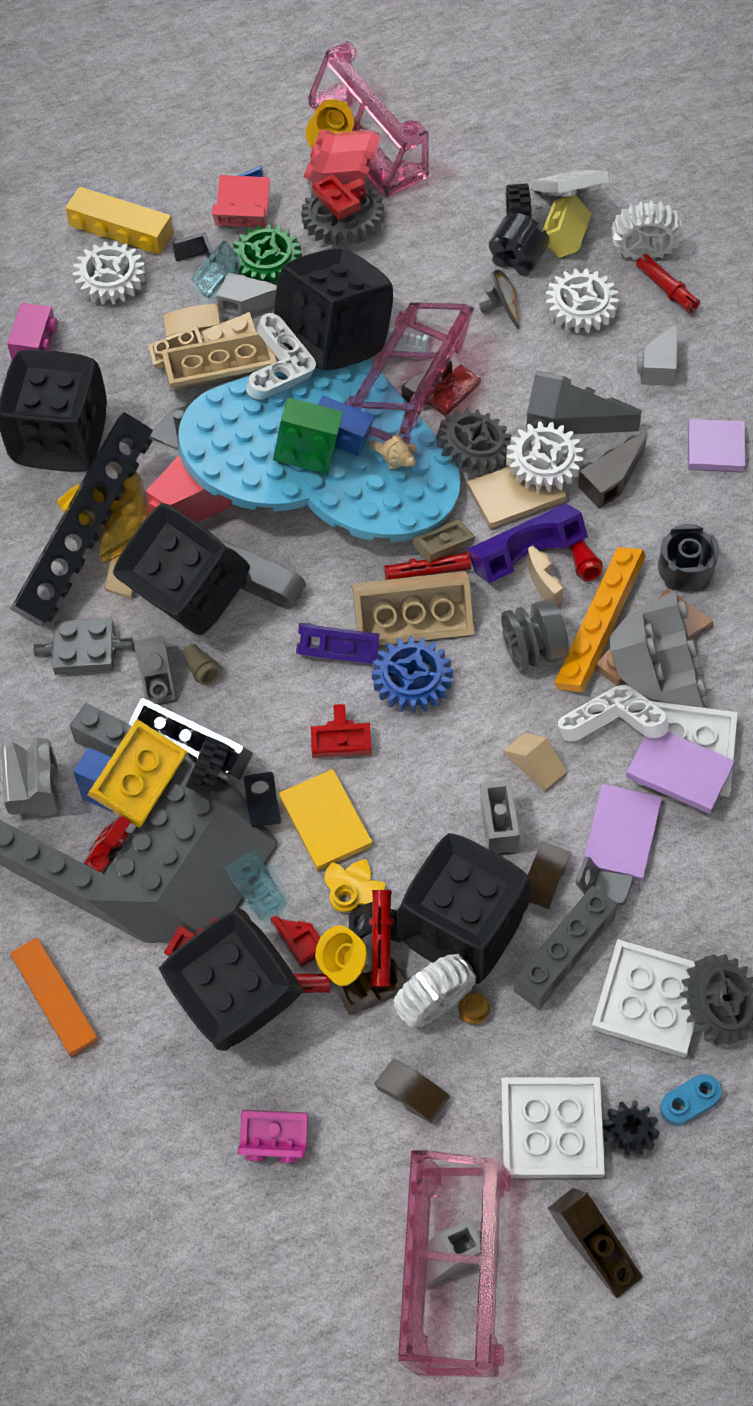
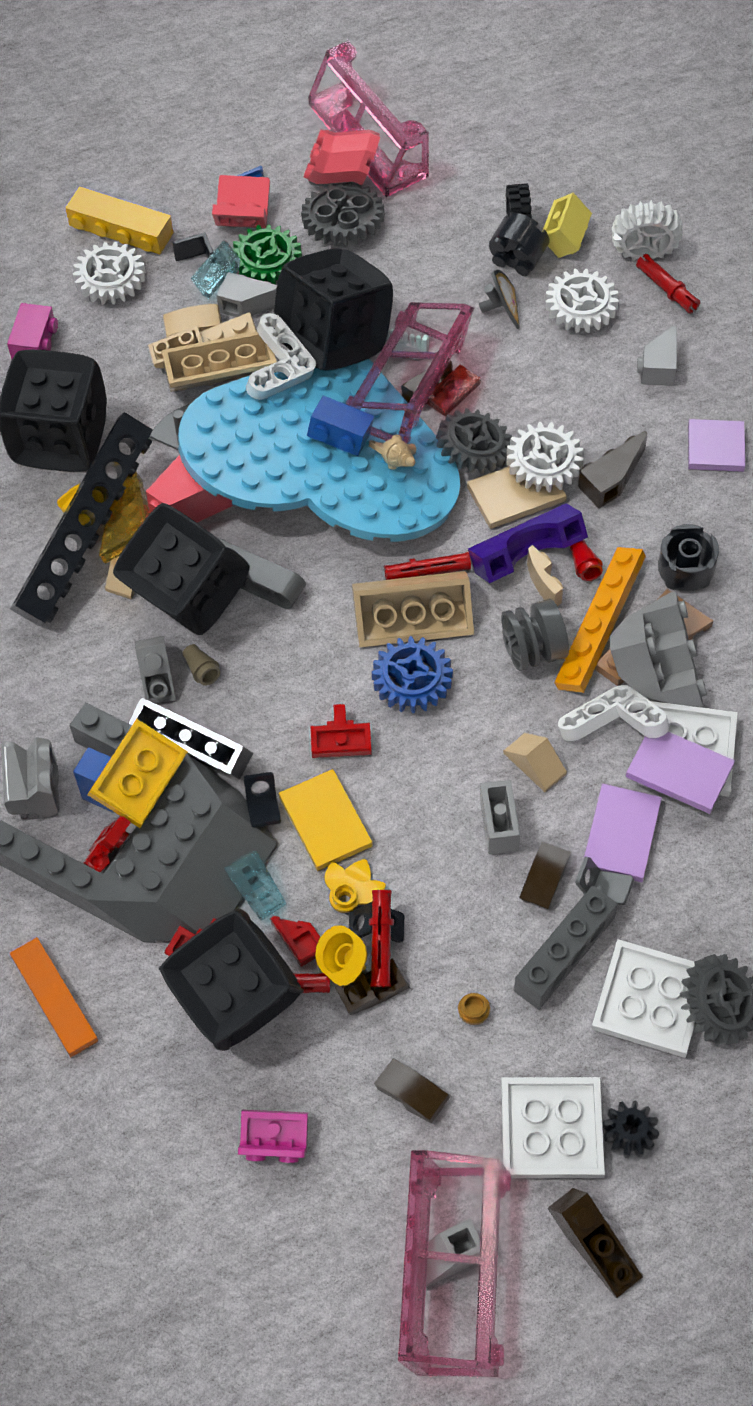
plate [34,617,134,675] -> none
black tyre [186,736,230,797] -> none
green brick [273,397,343,475] -> none
dark purple plate [296,623,380,664] -> none
yellow piece [305,99,354,148] -> none
red hinge [311,174,367,220] -> none
white gear [394,954,476,1028] -> none
black piece [397,833,531,984] -> none
dark tan plate [412,519,476,562] -> none
dark grey wedge [526,370,642,434] -> none
white plate [531,169,609,197] -> none
dark azure plate [660,1074,722,1126] -> none

